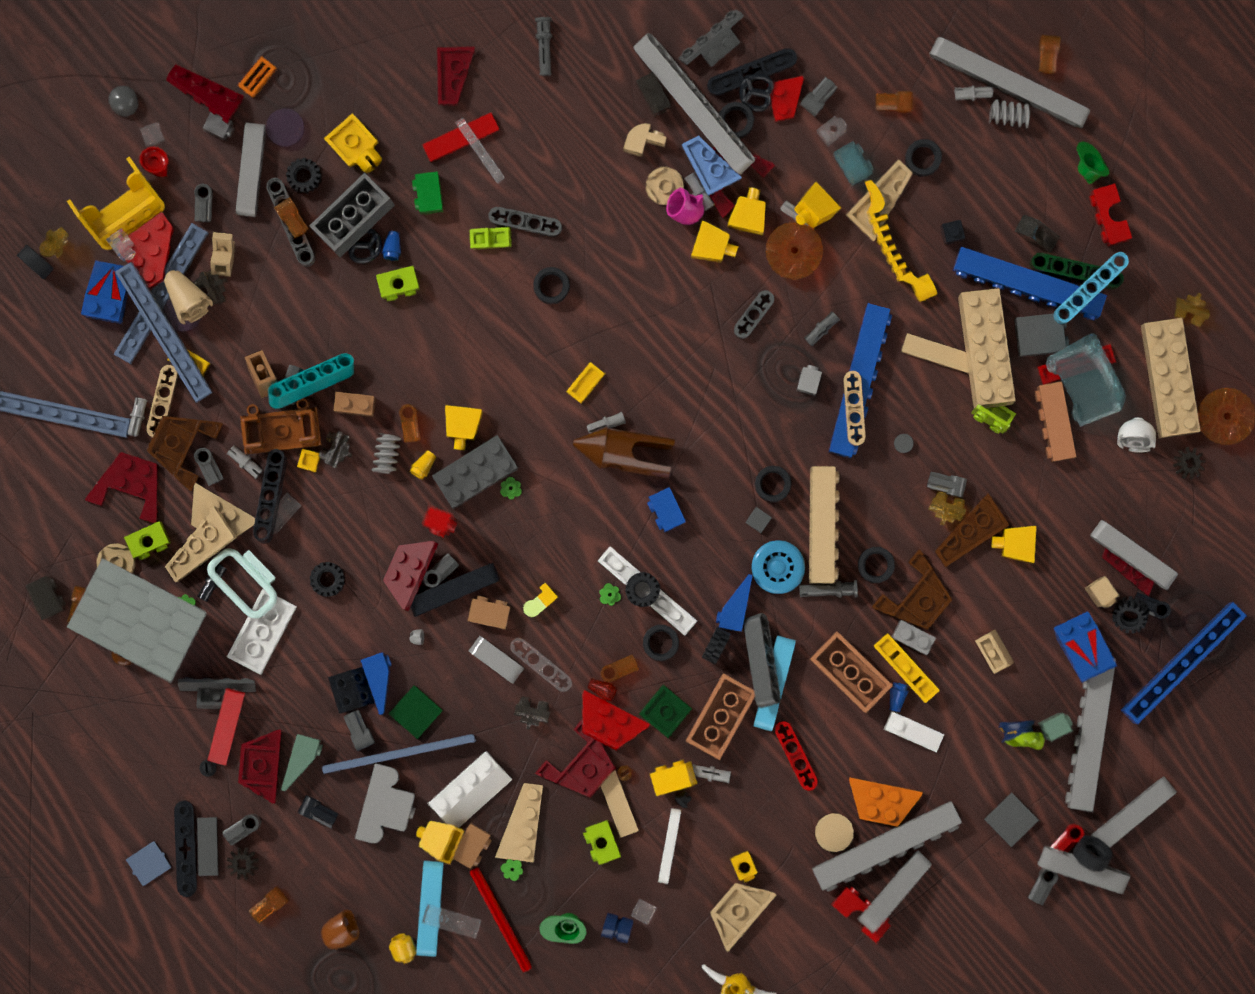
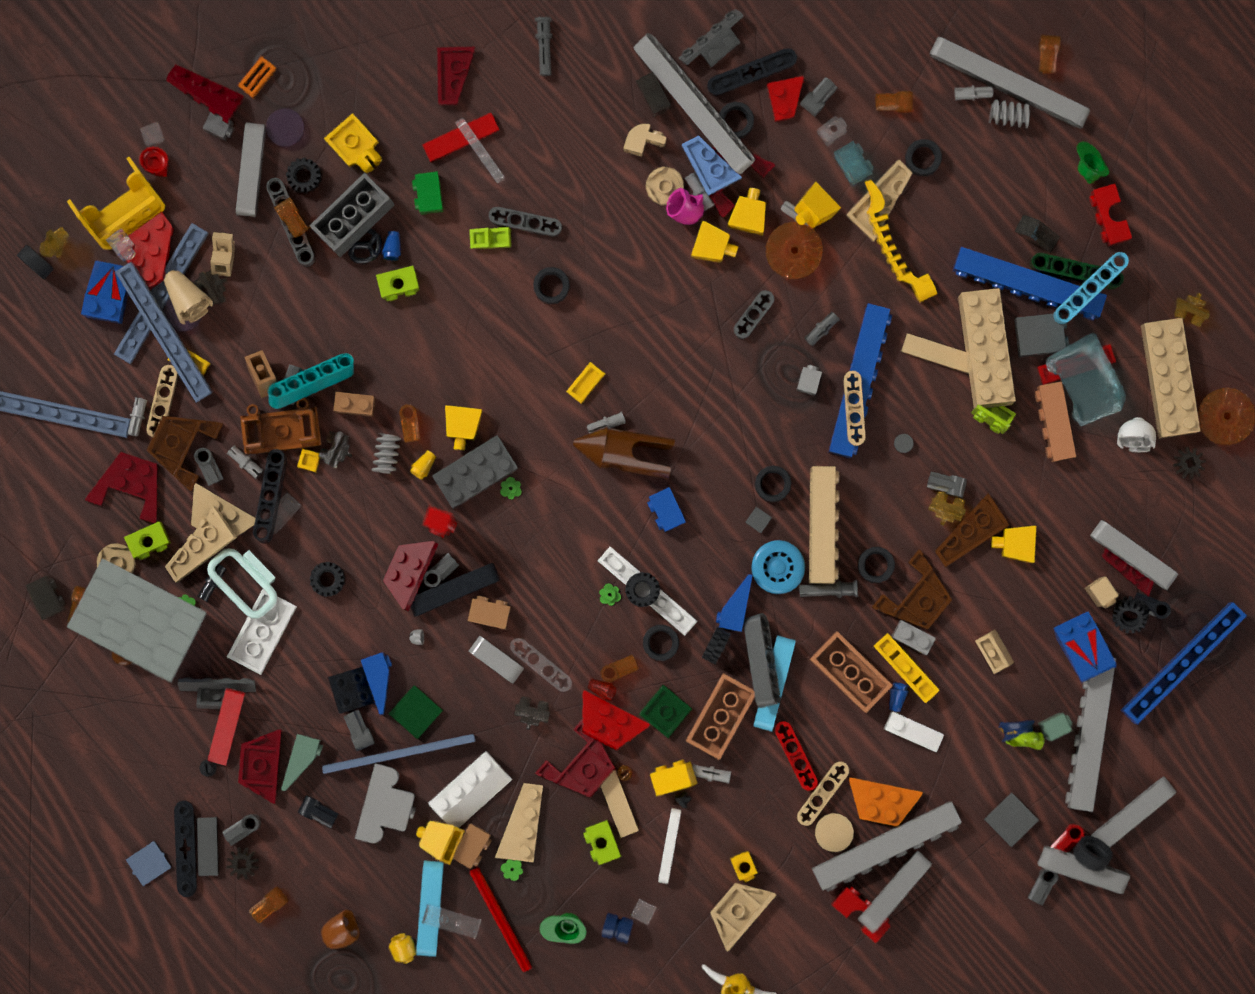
dark grey hair [109,86,139,117] -> none
dark grey piece [194,184,213,222] -> none
leg [524,583,558,617] -> none
black piece [740,74,774,112] -> none
black brick [940,220,965,245] -> none
none -> tan beam [797,762,849,826]

